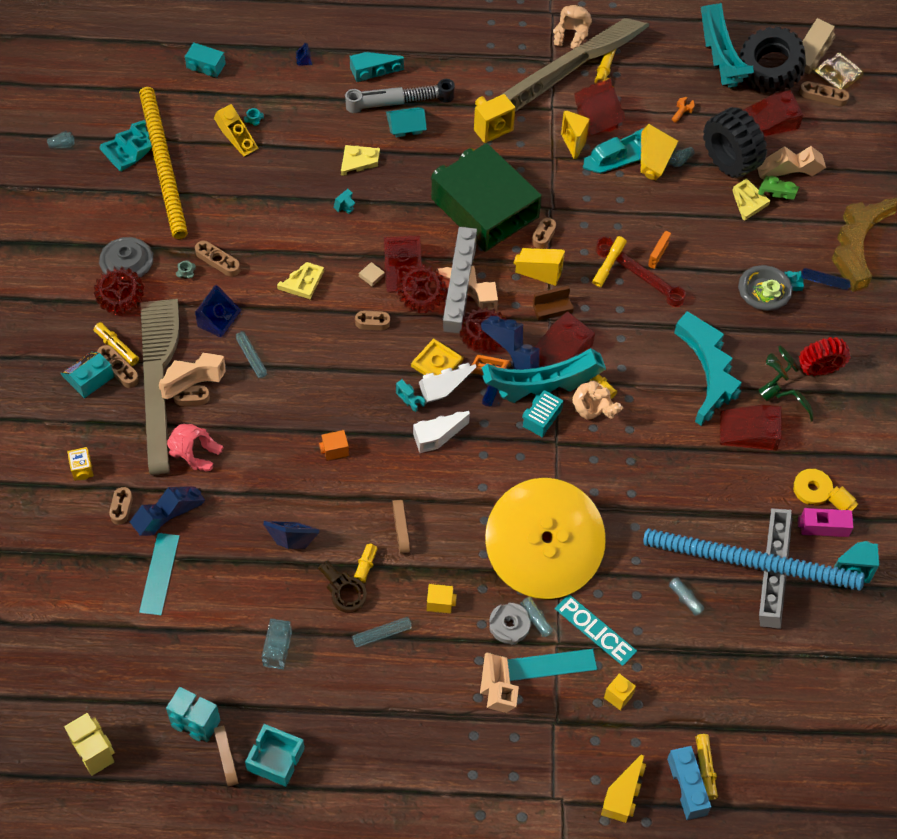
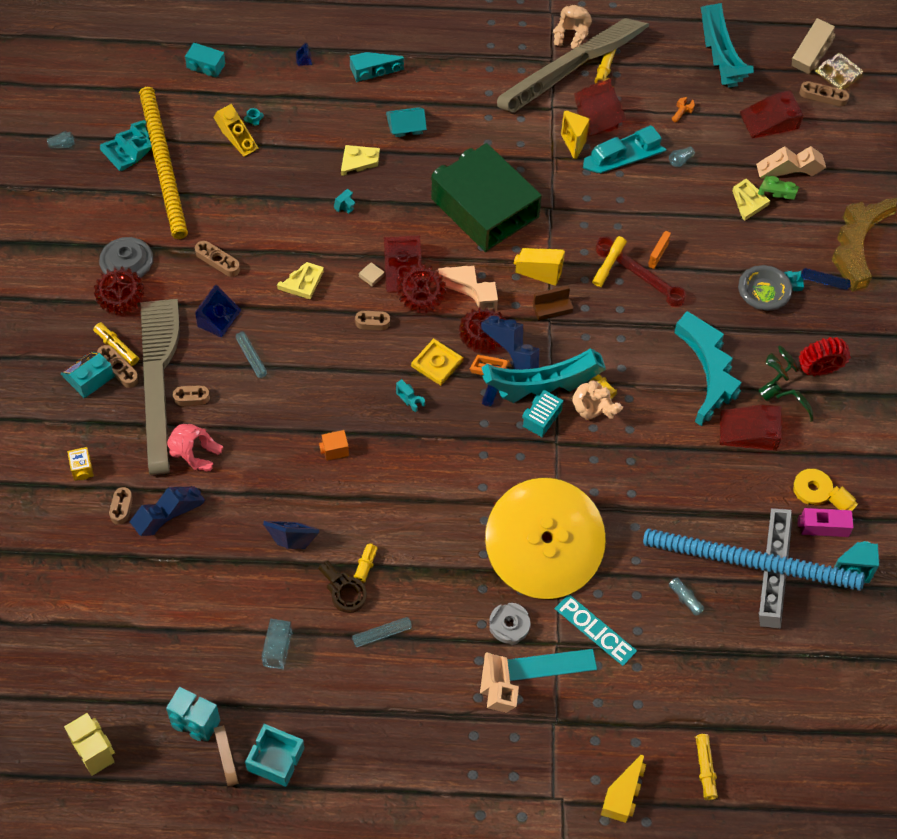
teal sticker [139,533,179,615] -> none
light nougat arch [159,353,226,399] -> none
sand green plate [176,261,196,279] -> none
piece [345,79,455,113] -> none
medium nougat beam [392,500,410,554] -> none
white slope [413,411,470,453] -> none
white slope [419,363,476,403] -> none
yellow brick [427,584,457,613] -> none
light grey arch [443,227,477,334] -> none
yellow brick [474,94,515,143] -> none
clear light blue pin [520,597,553,637] -> none
medium nougat beam [532,218,556,249] -> none
clear red slope [535,311,595,367] -> none
yellow brick [604,674,636,711] -> none
yellow slope [641,124,678,181] -> none
dark azure arch [667,746,711,820] -> none
black tyre [703,107,767,178] -> none
black tyre [740,26,806,94] -> none
yellowish green plate [762,280,781,297] -> none

